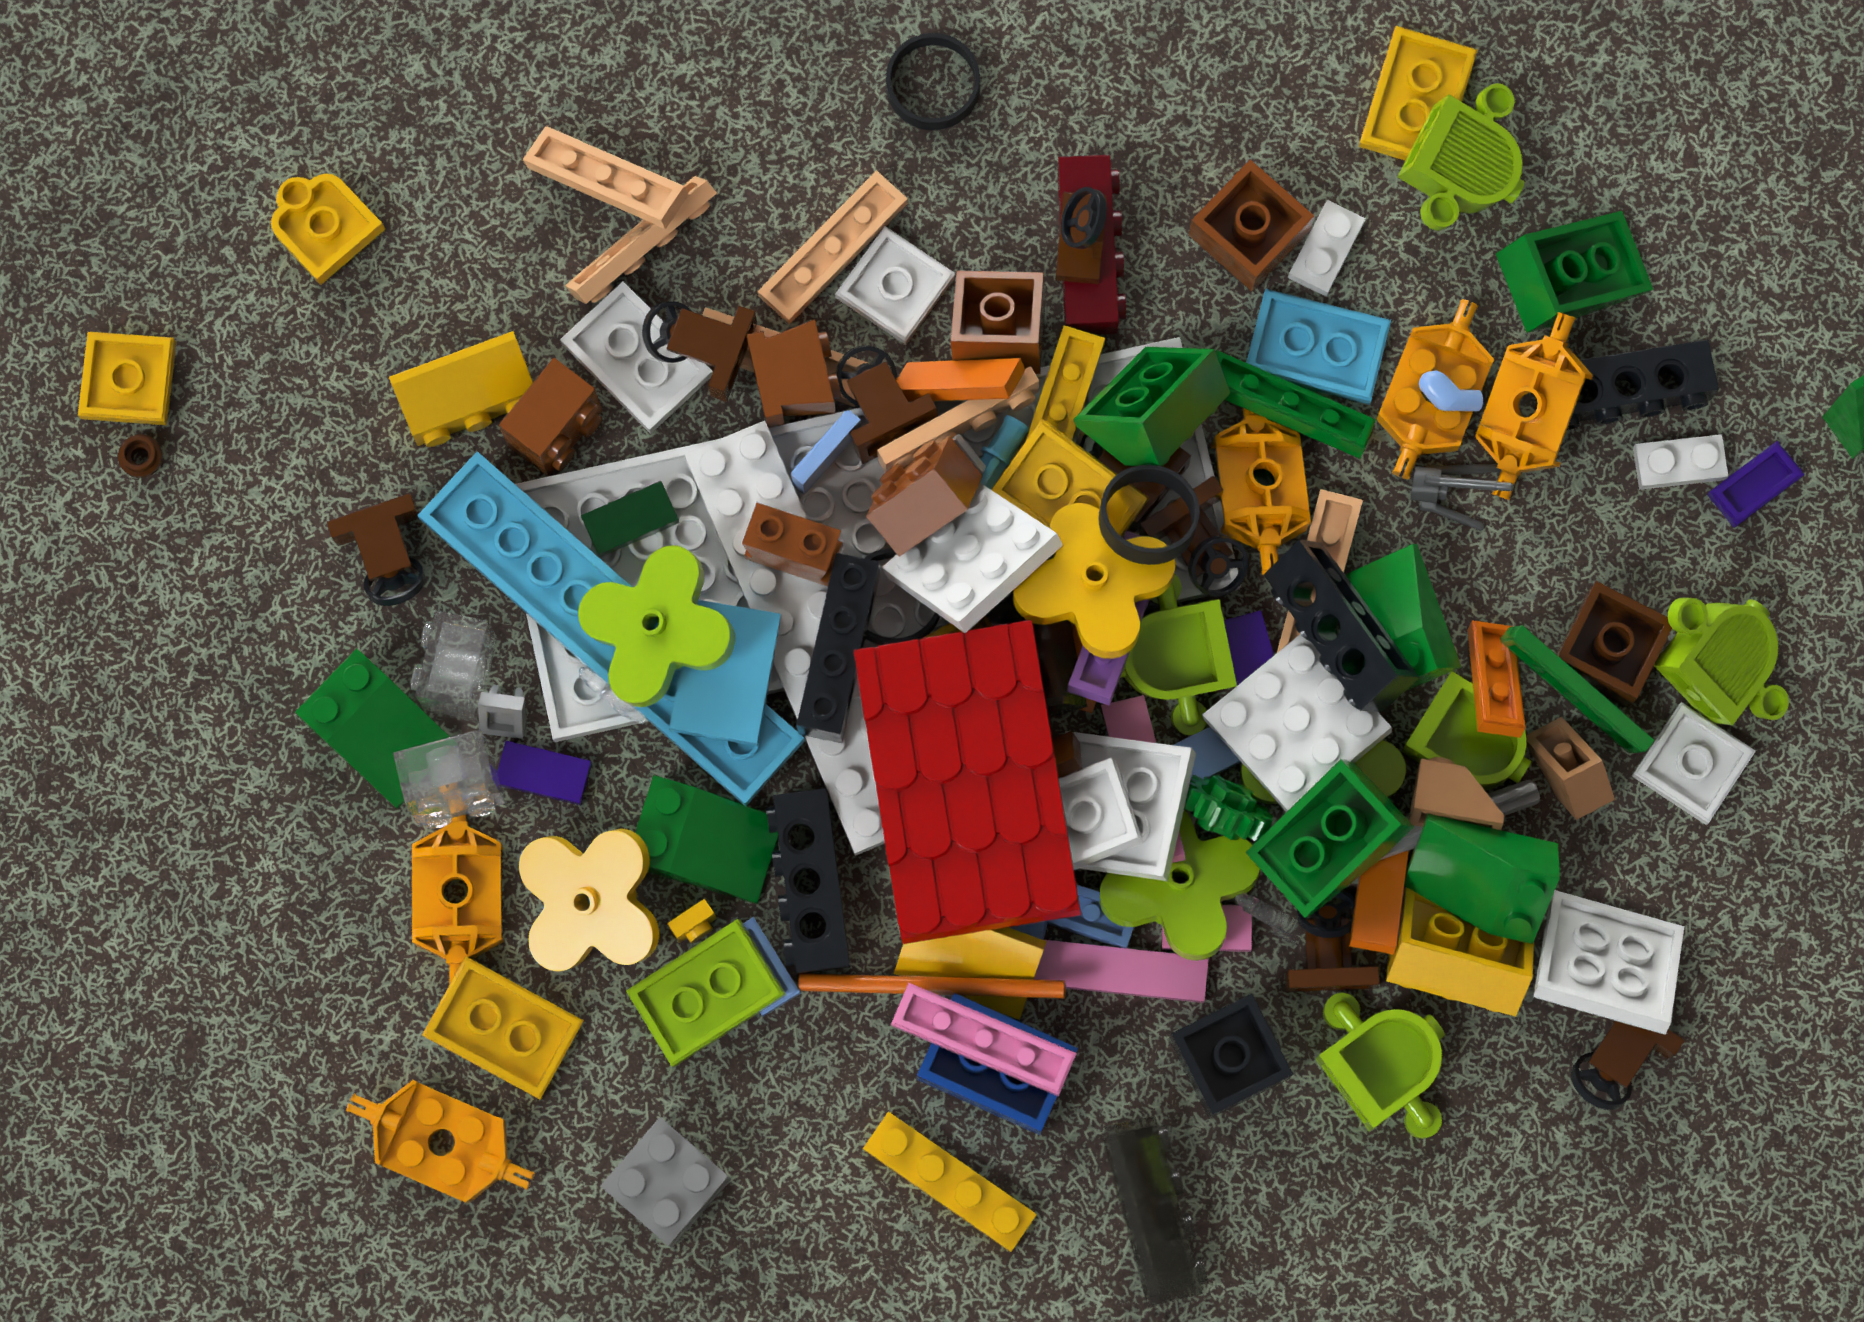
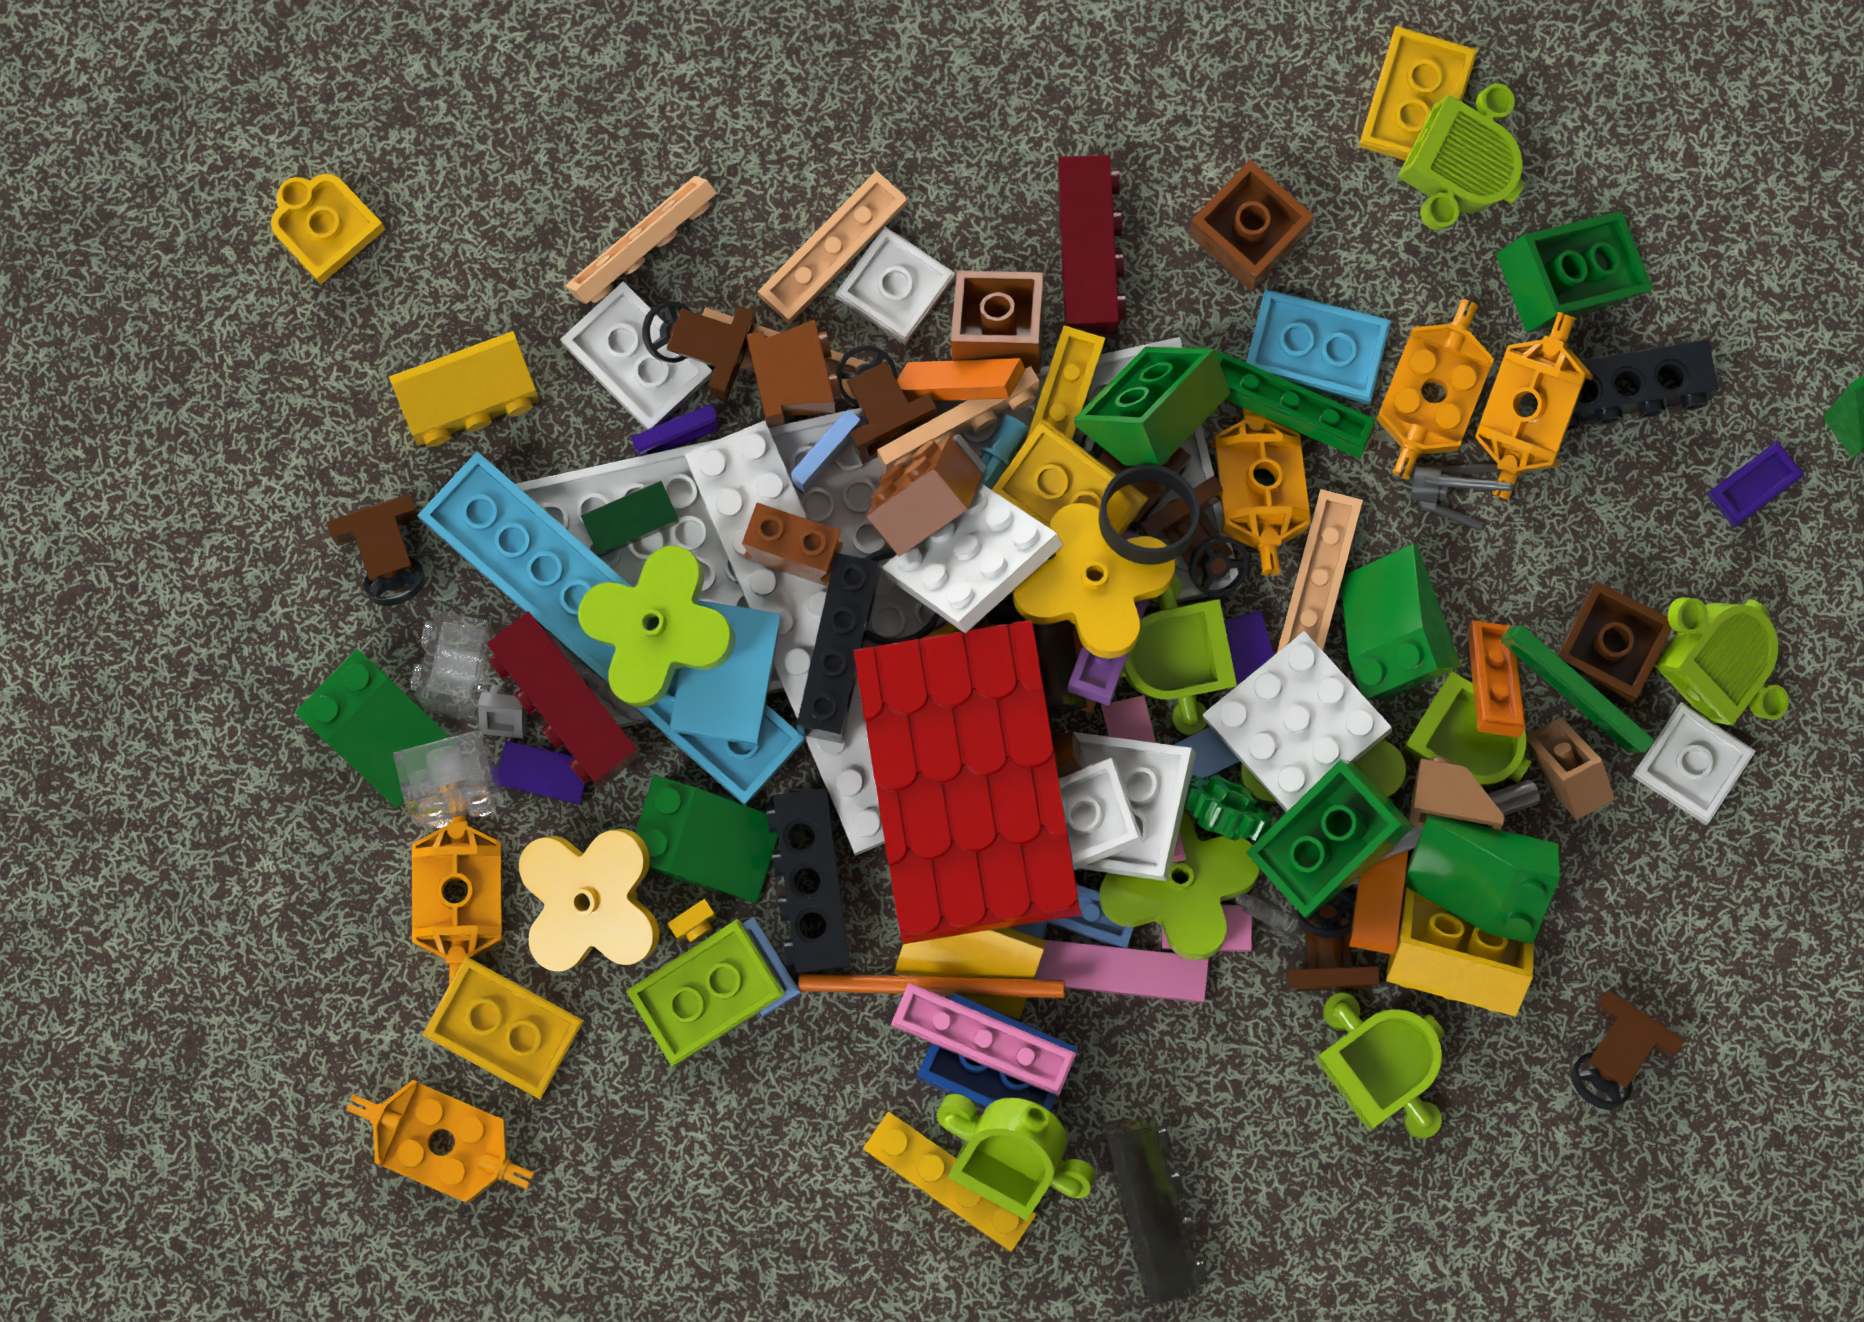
yellow plate [78,332,177,425] -> none
reddish brown plate [118,434,163,478] -> none
dark orange brick [499,358,603,477] -> none
light nougat plate [523,126,689,229] -> none
light grey brick [600,1117,731,1248] -> none
black tyre [886,33,980,130] -> none
piece [1055,187,1107,284] -> none
black brick [1169,994,1294,1119] -> none
black brick [1264,540,1419,712] -> none
white plate [1288,200,1366,297] -> none
light blue arm [1419,371,1483,411] -> none
white plate [1533,890,1684,1035] -> none
white plate [1633,434,1728,490] -> none
none -> dark red brick [486,611,641,789]
none -> dark purple tile [631,404,720,457]
none -> lime piece [936,1094,1096,1221]

